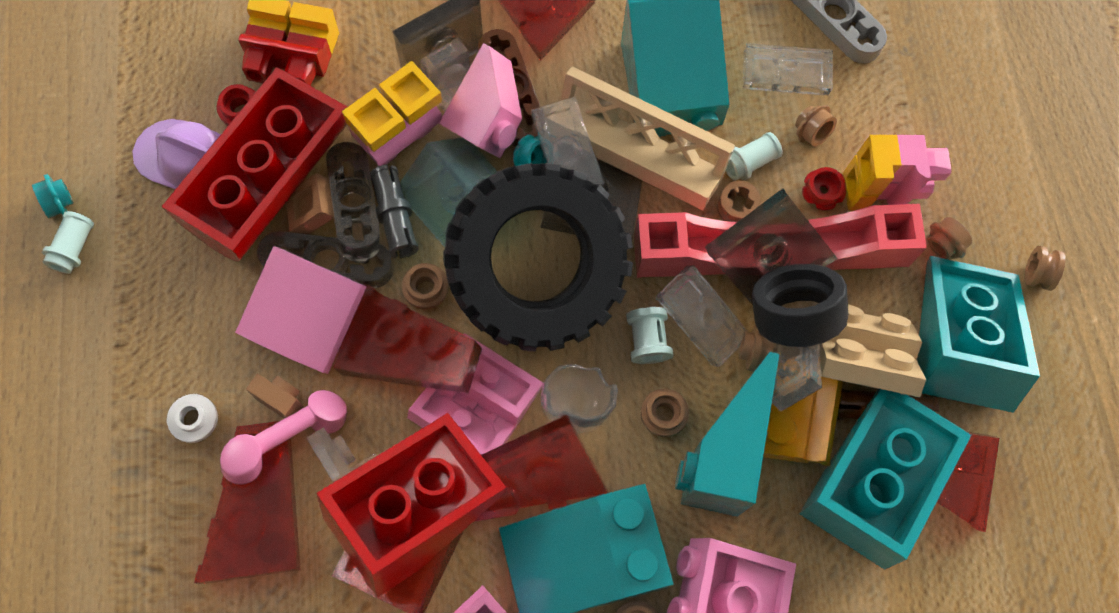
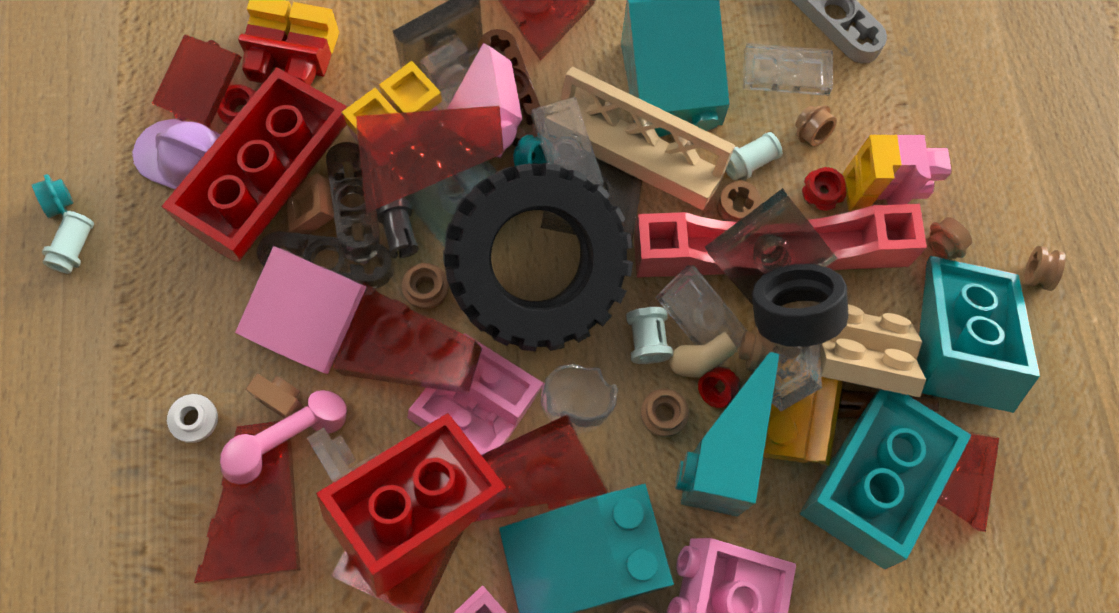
none -> clear red piece [152,34,242,128]
none -> clear red wing [355,106,504,213]
none -> tan arm [669,332,738,377]
none -> red hinge [698,366,741,408]

